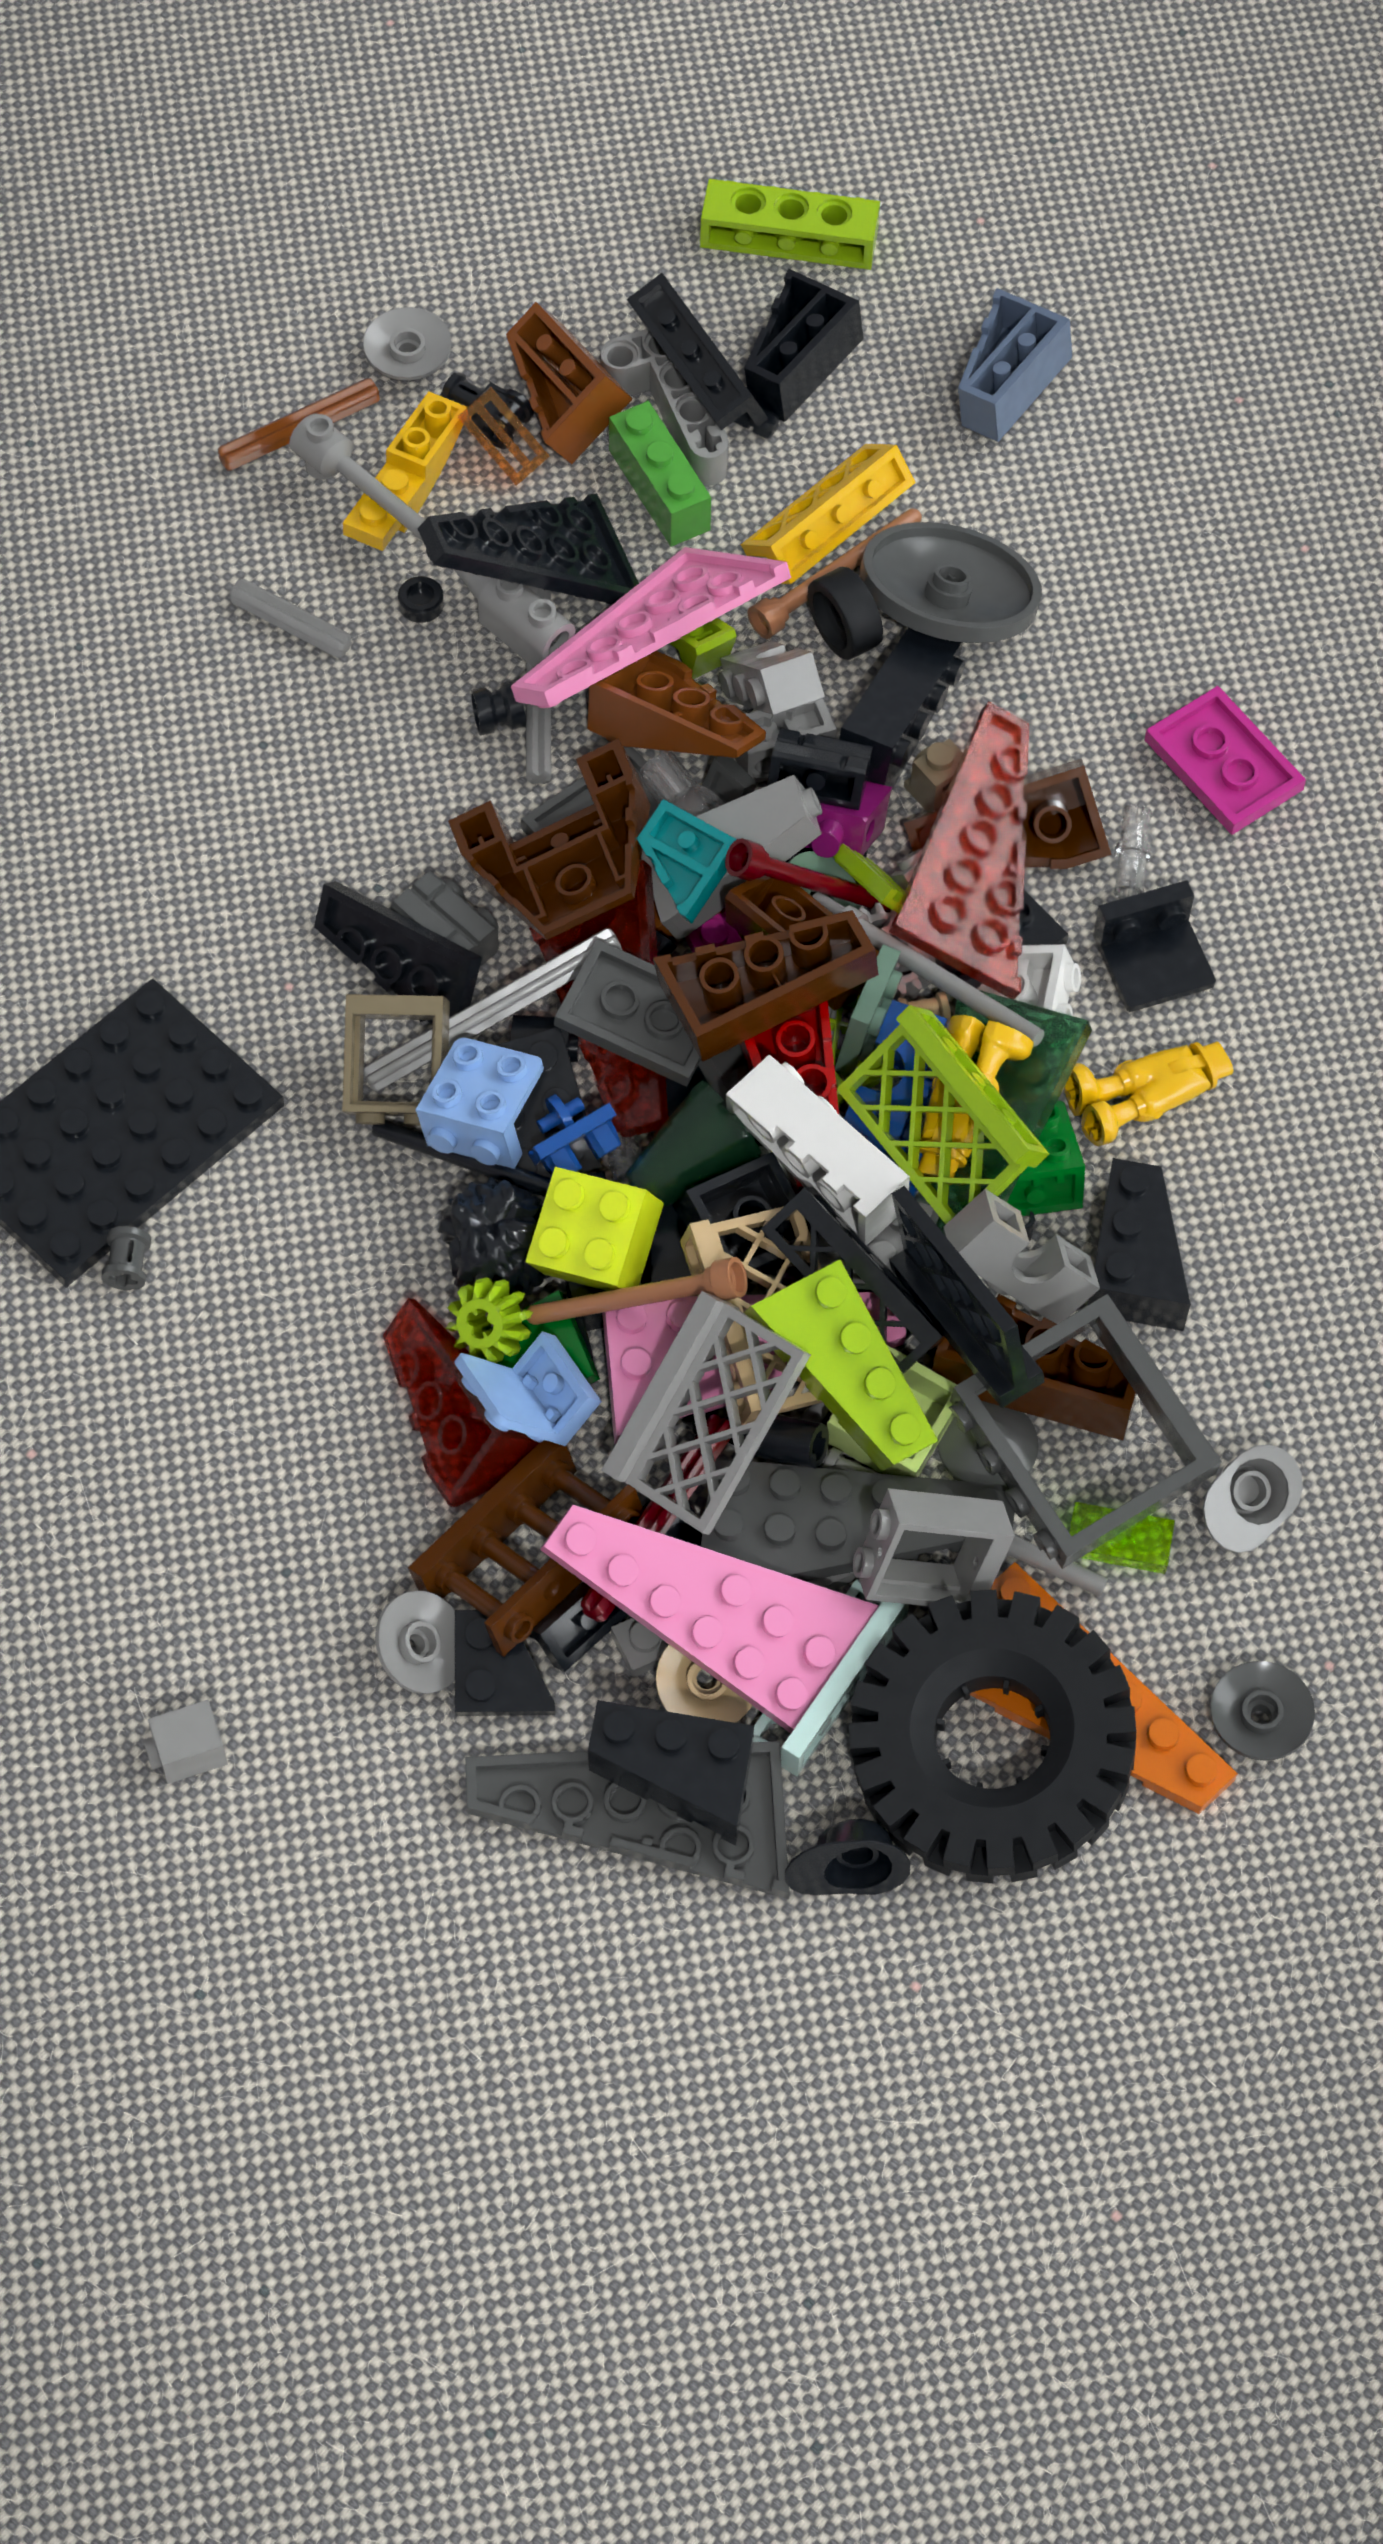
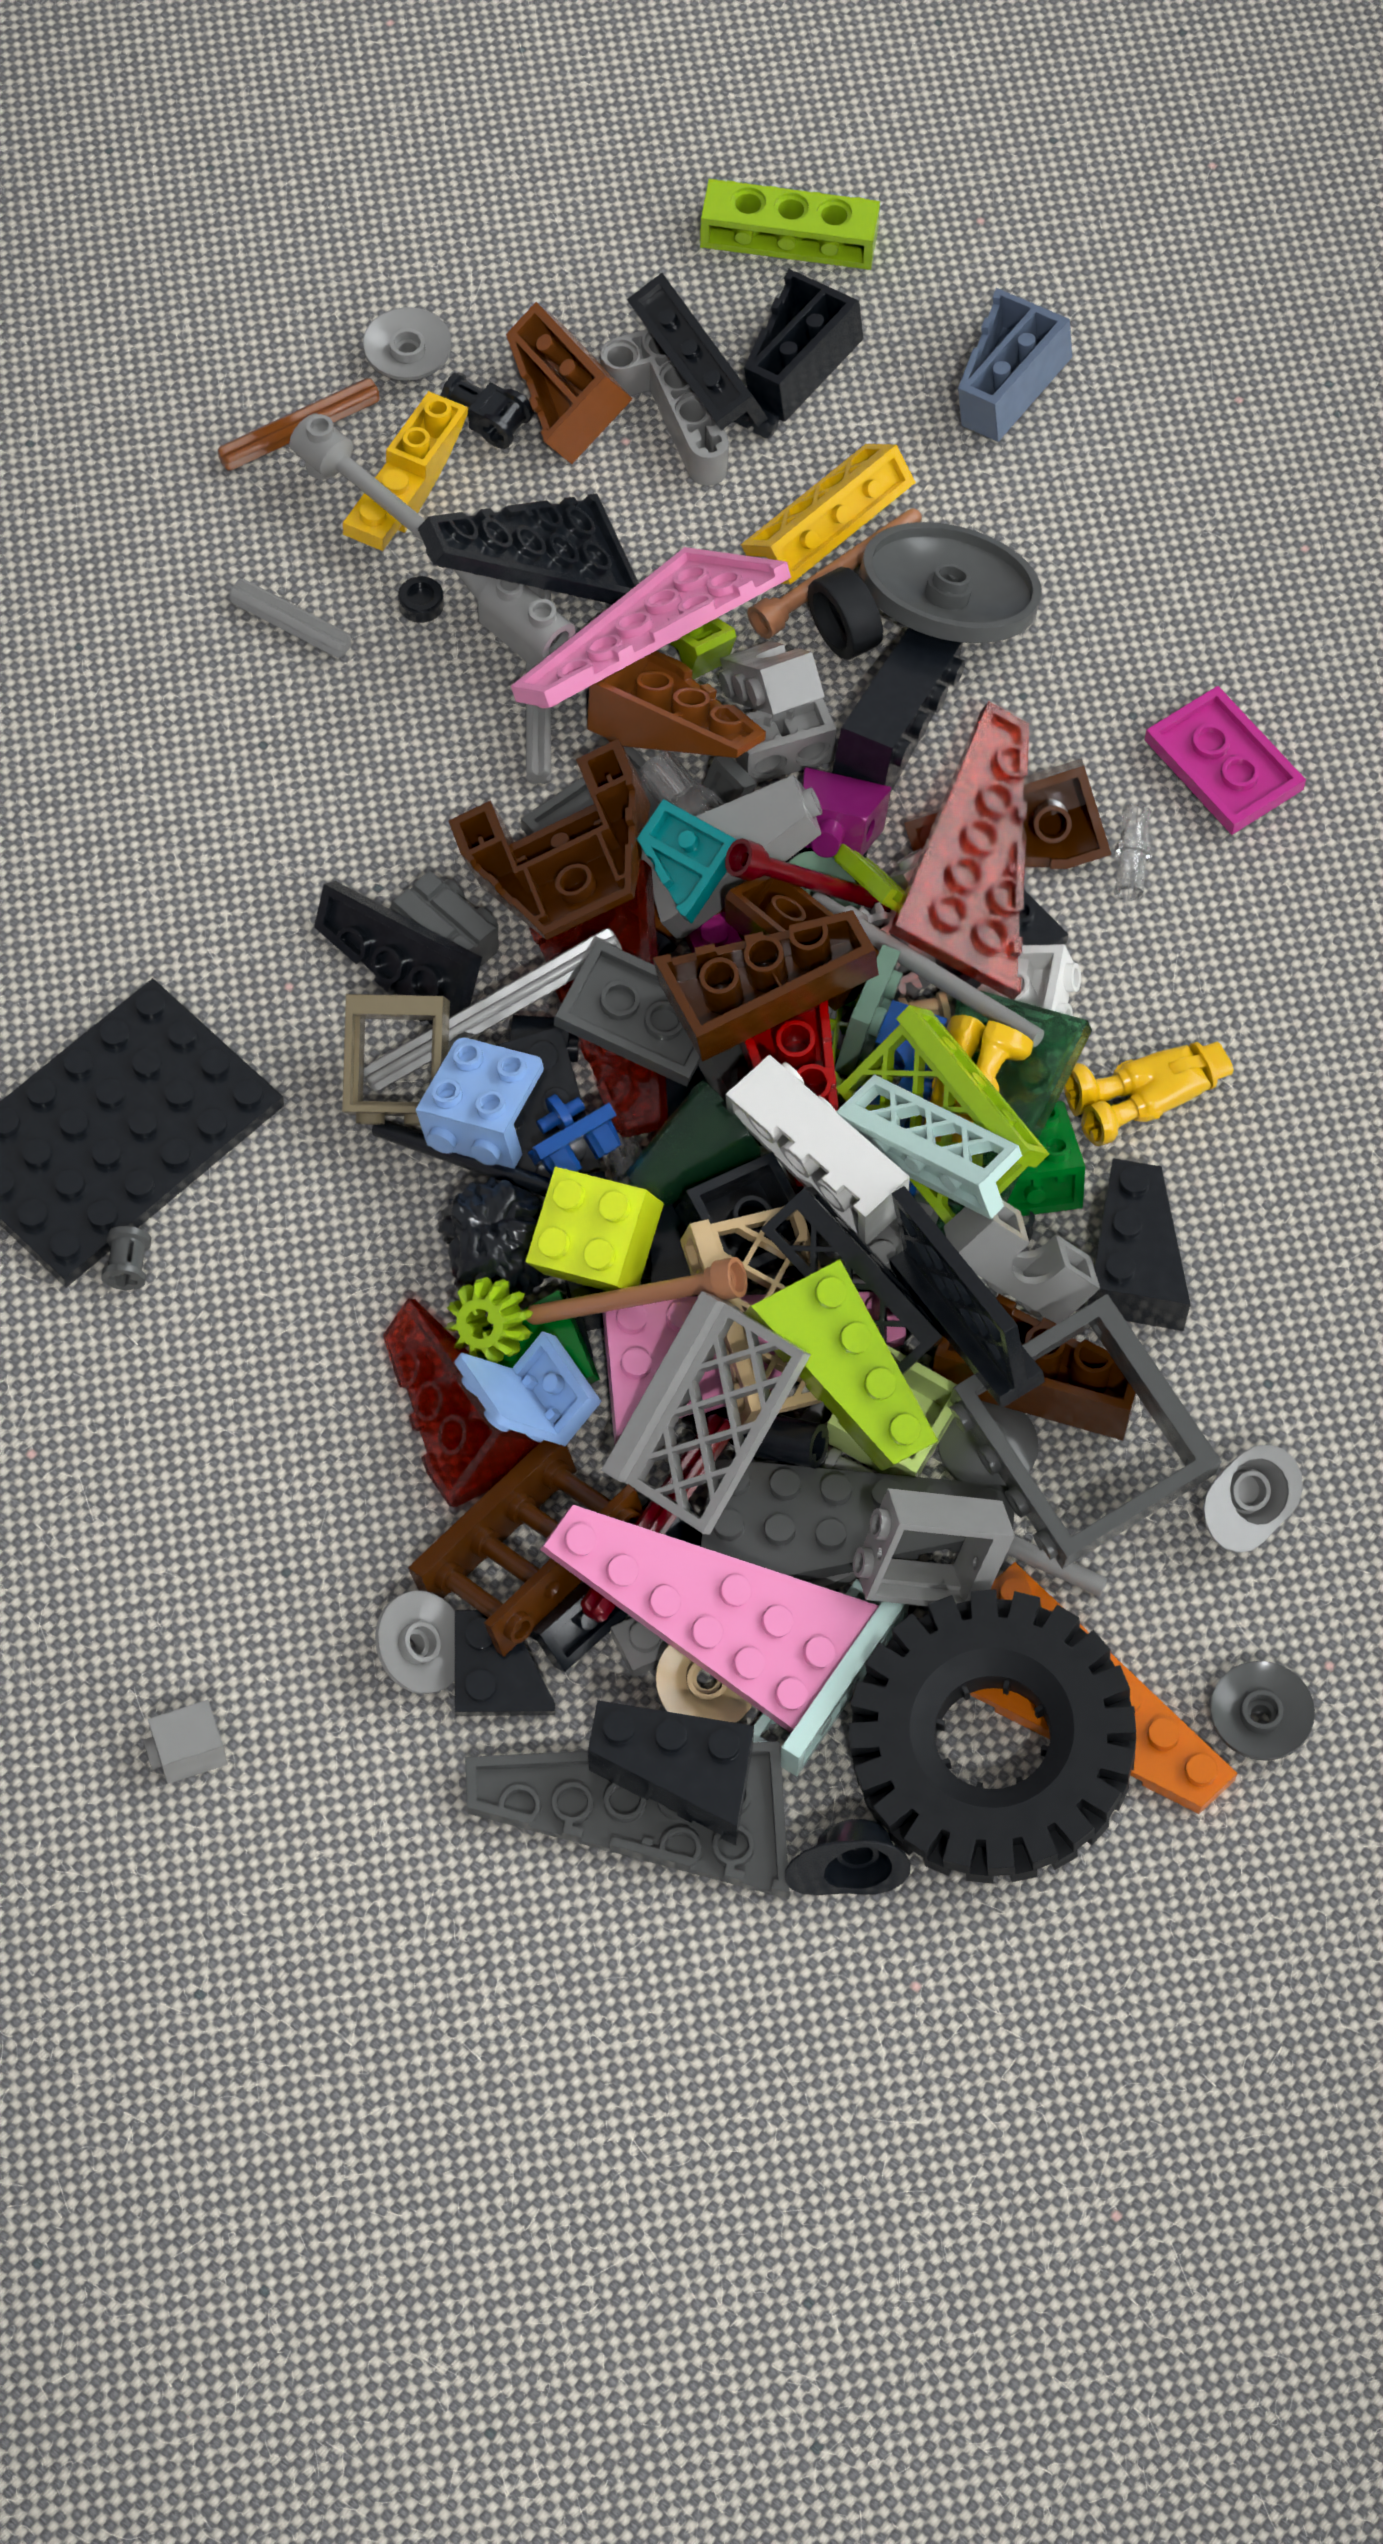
clear orange tile [456,387,550,486] -> none
black wheel [471,682,526,736] -> none
bright green brick [609,401,712,547] -> none
black brick [767,728,873,810] -> none
dark tan brick [904,738,973,813] -> none
clear neon green plate [1069,1502,1175,1574] -> none
black bracket [1093,880,1216,1012] -> none
none -> light aqua fence [836,1074,1022,1219]

